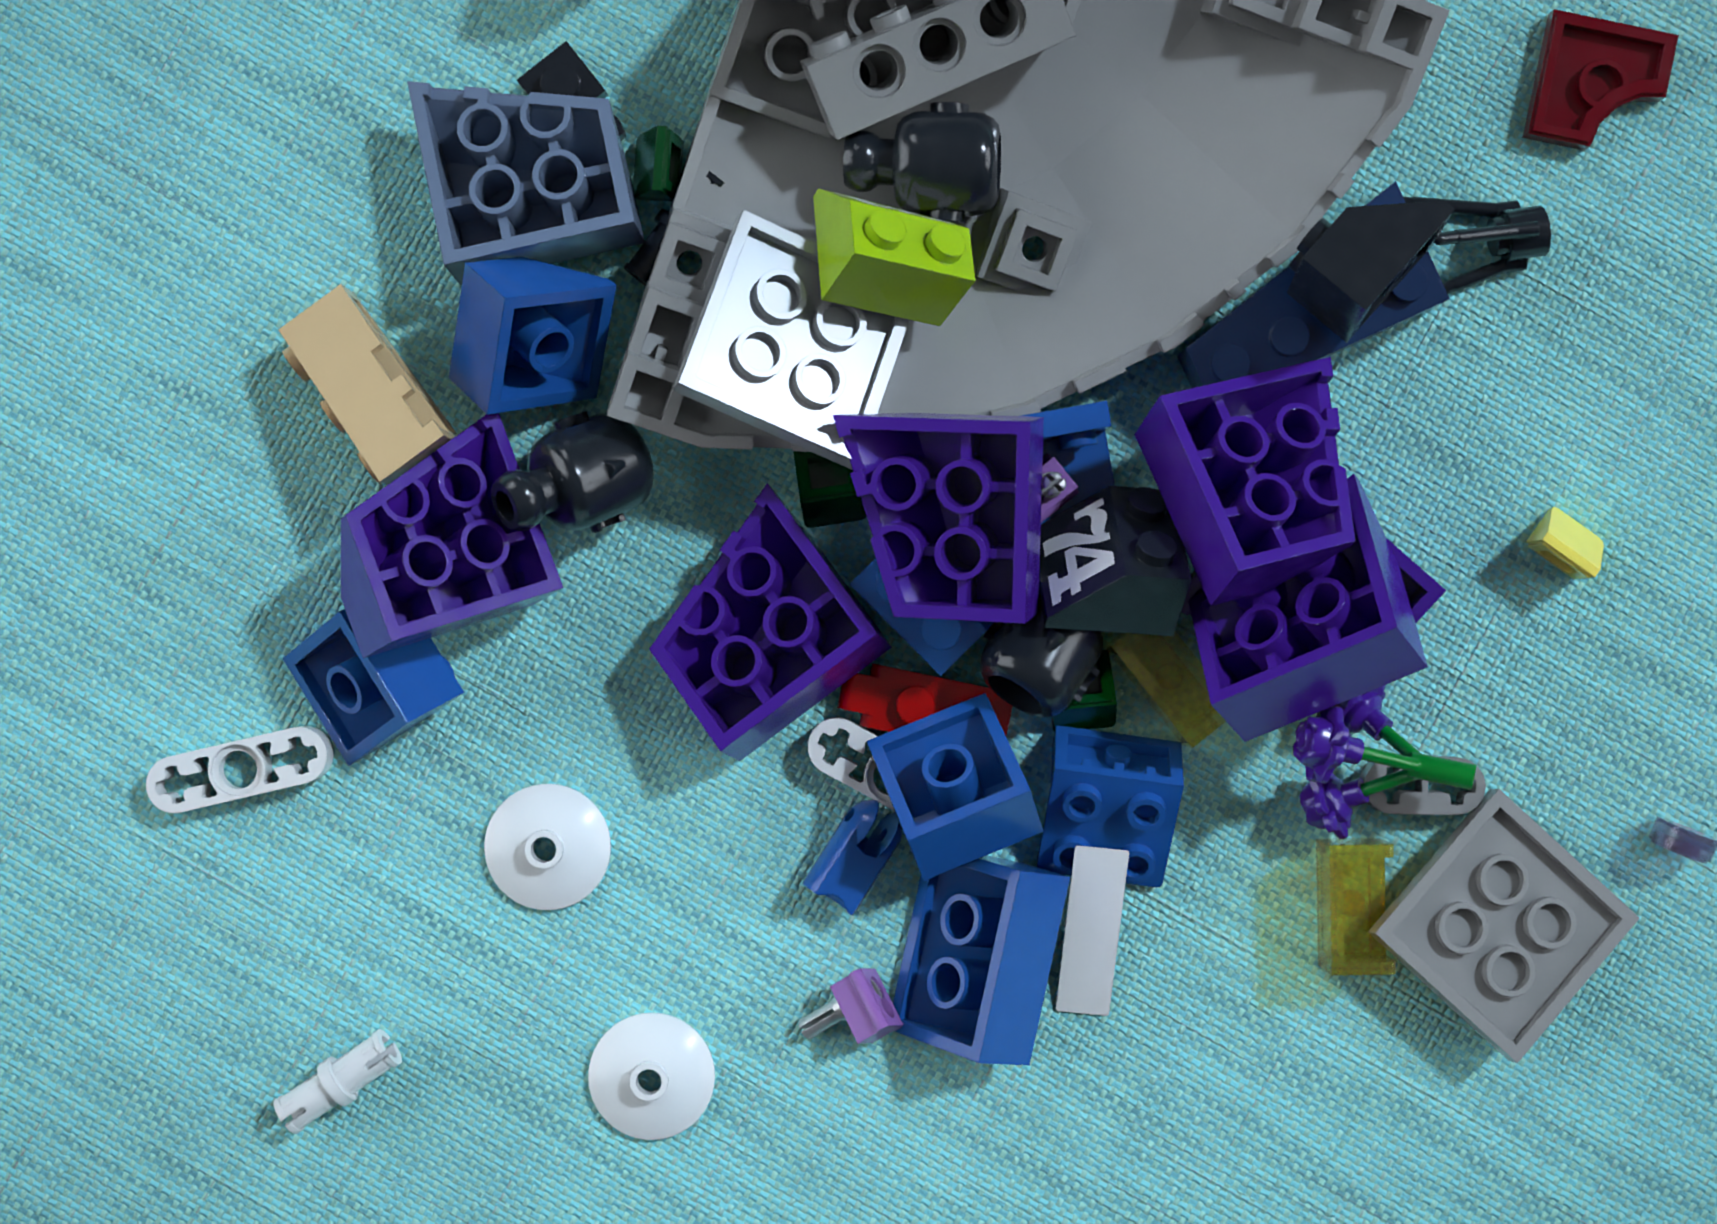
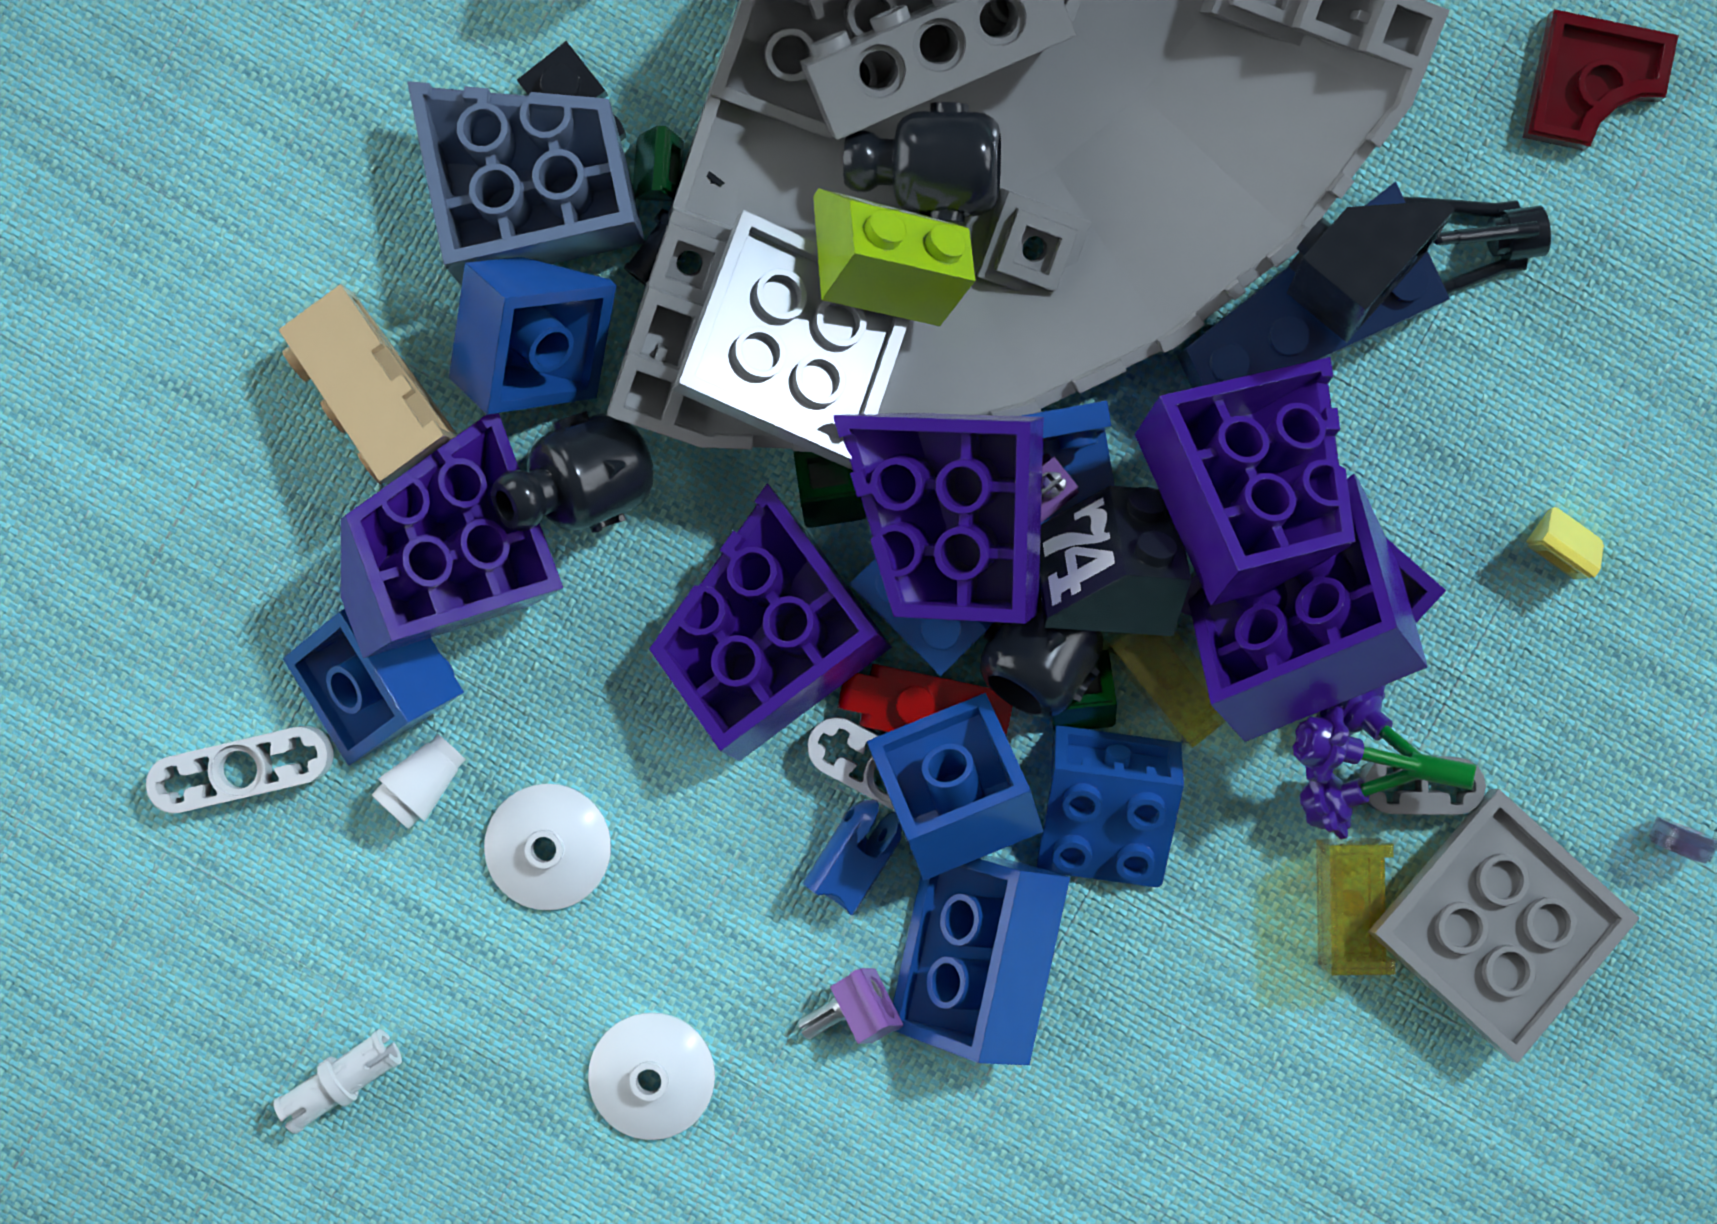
white sticker [1056,846,1129,1016] -> none
none -> white cone [372,734,466,829]

